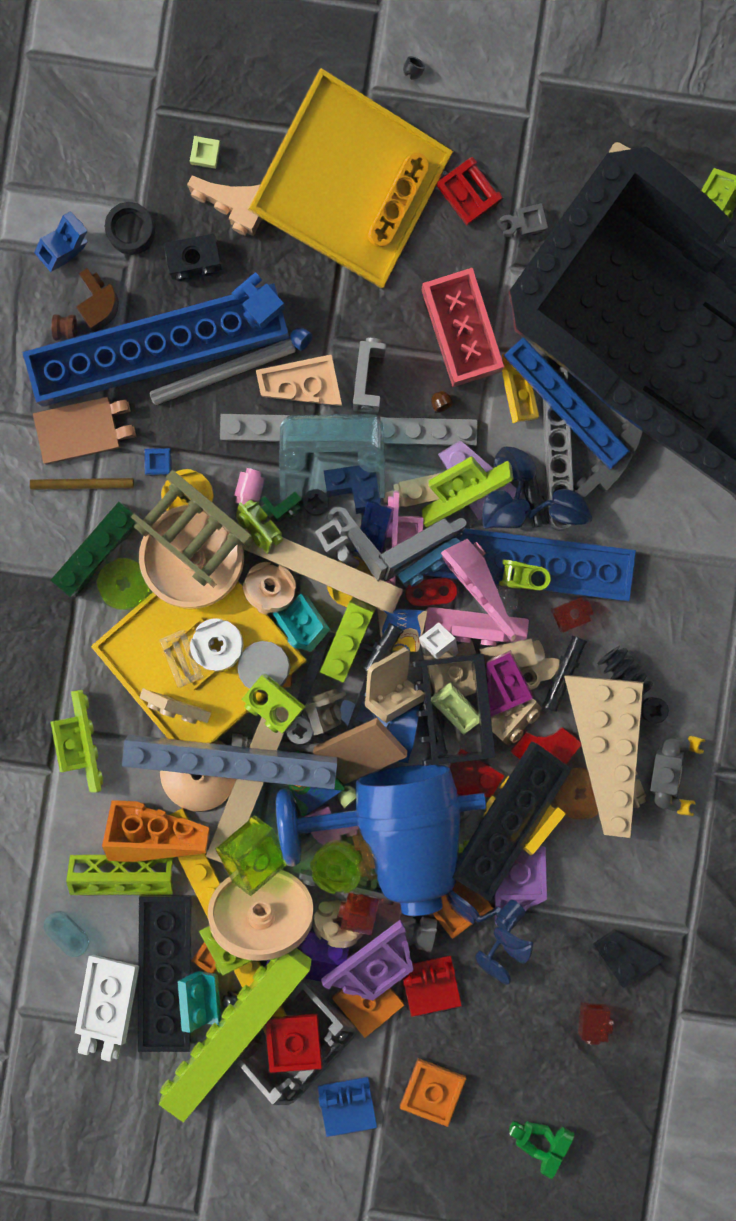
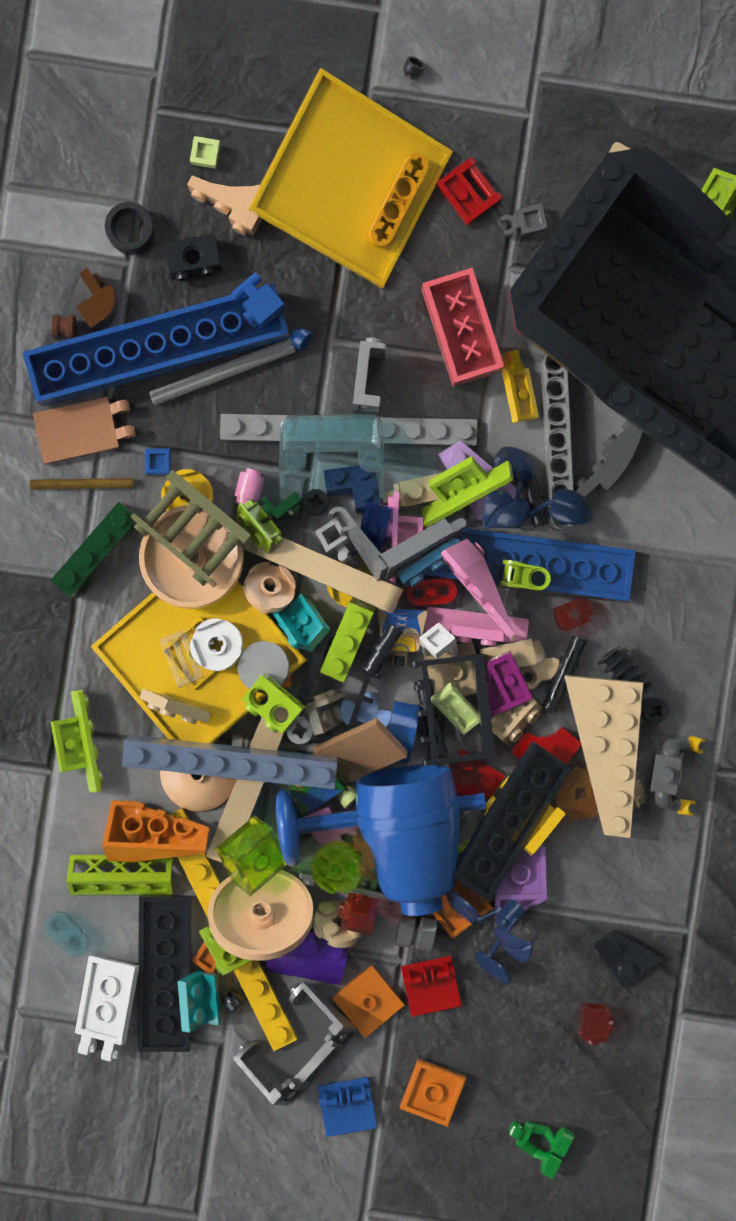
blue brick [34,211,88,272] -> none
clear neon green plate [97,558,150,610] -> none
lime brick [159,948,312,1123] -> none
light nougat wing [256,355,342,406] -> none
red plate [265,1014,323,1073] -> none
medium lavender wing [321,920,413,1001] -> none
tan bracket [365,647,425,723] -> none
reddish brown hinge [431,391,454,413] -> none
blue tile [504,337,630,470] -> none

